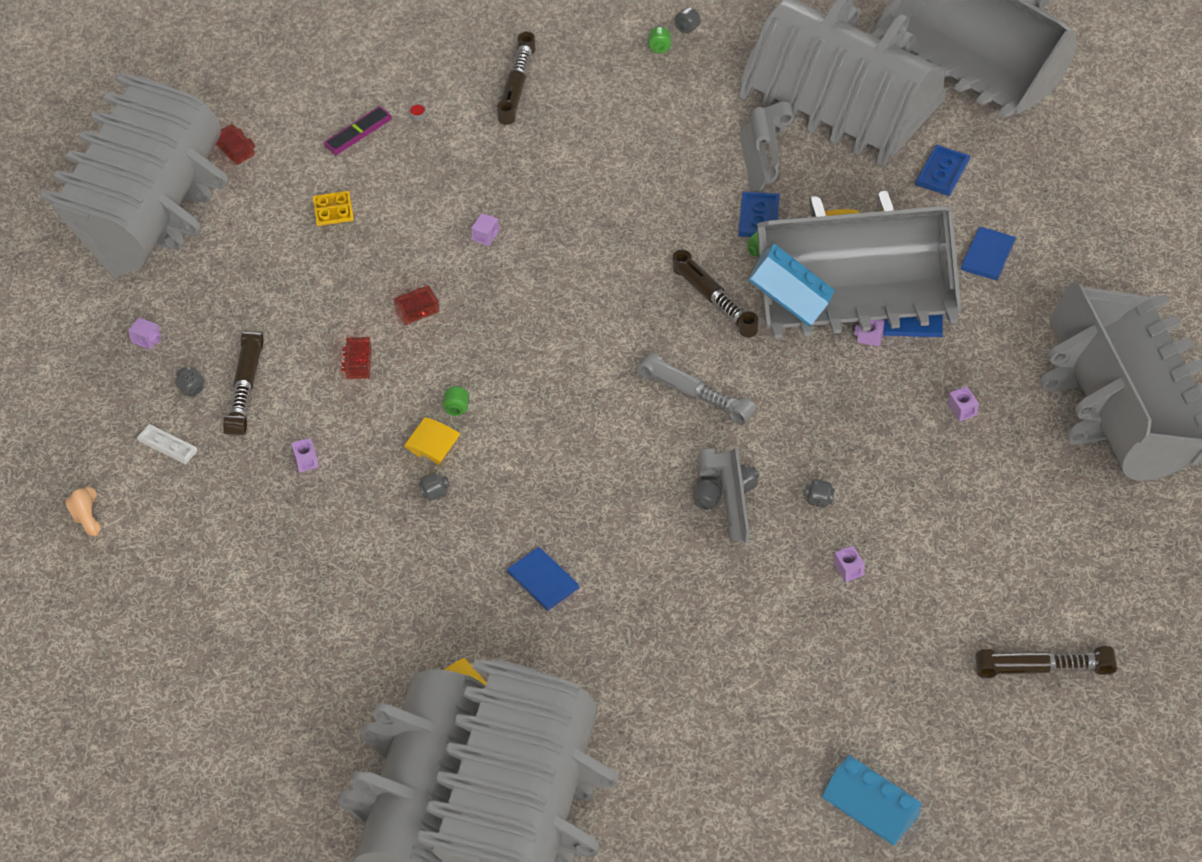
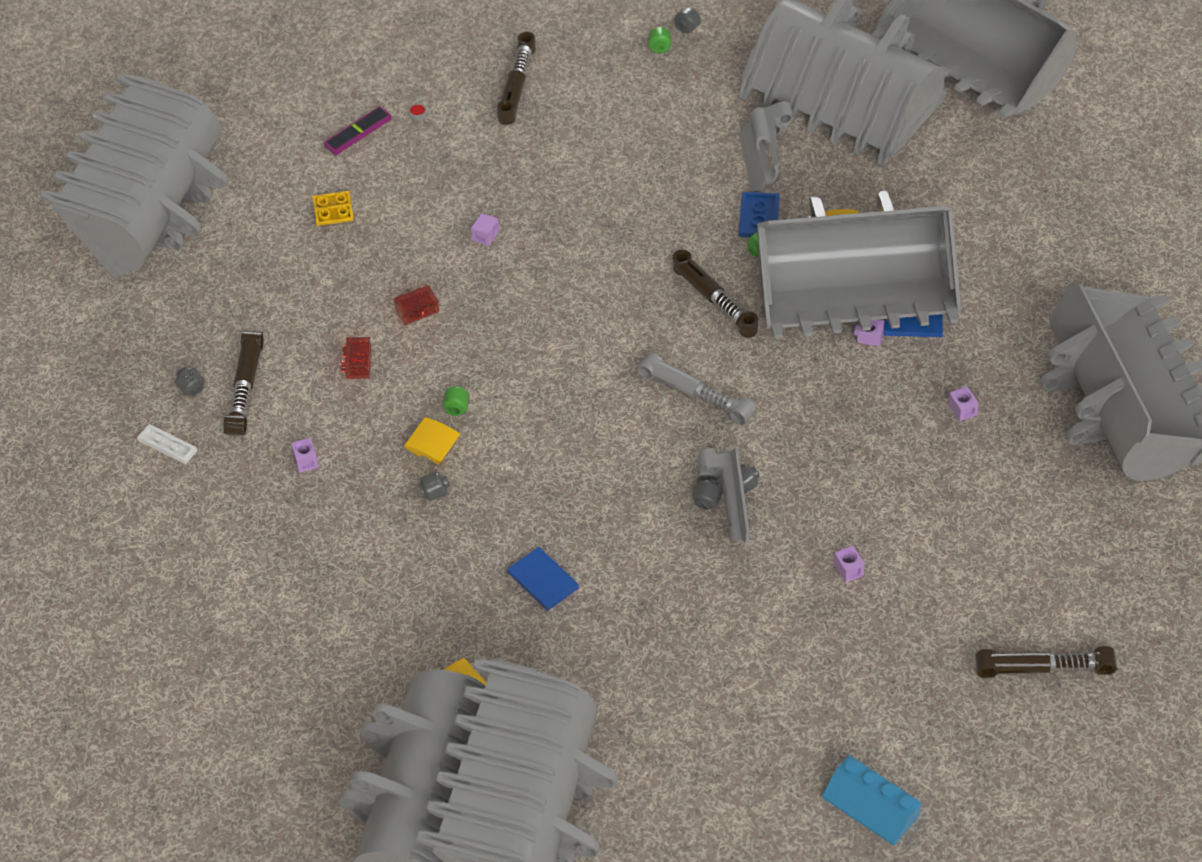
light nougat head [66,486,101,537] -> none
lavender brick [128,317,161,350] -> none
clear red brick [216,124,255,165] -> none
slope [749,243,835,327] -> none
dark grey head [804,479,835,508] -> none
blue tile [915,145,970,196] -> none
blue tile [961,226,1016,281] -> none

